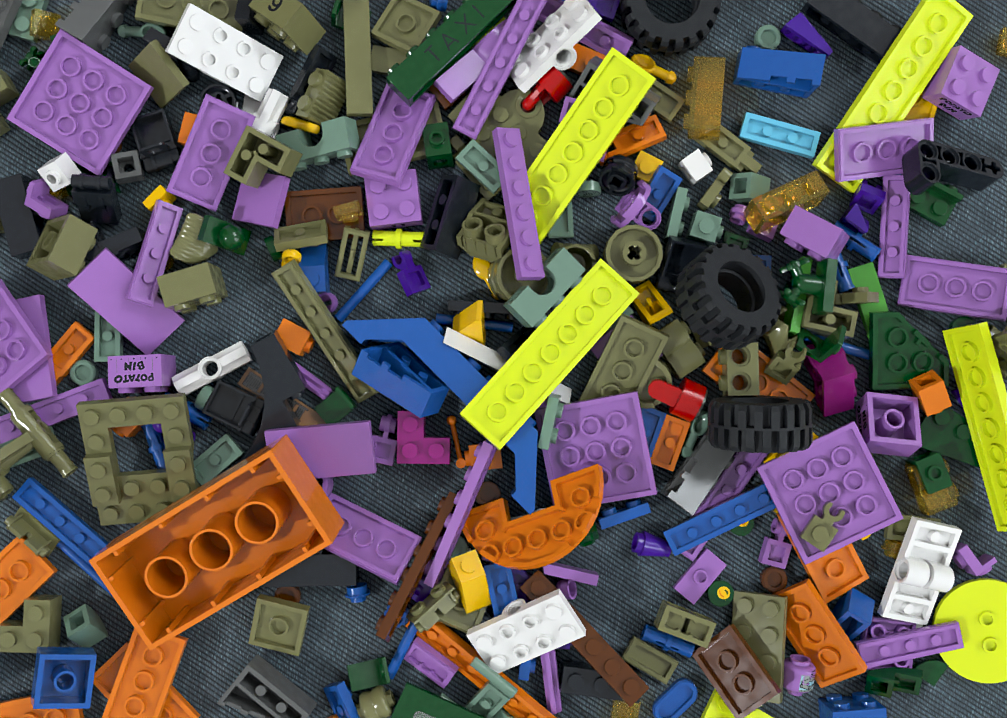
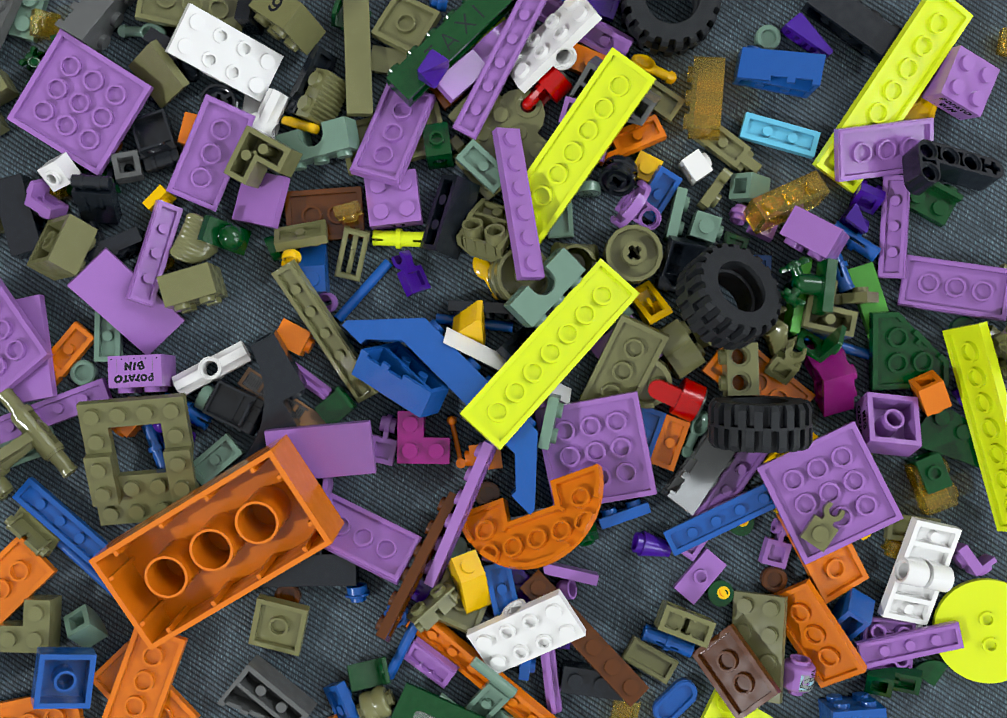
none -> dark purple slope [417,49,449,89]

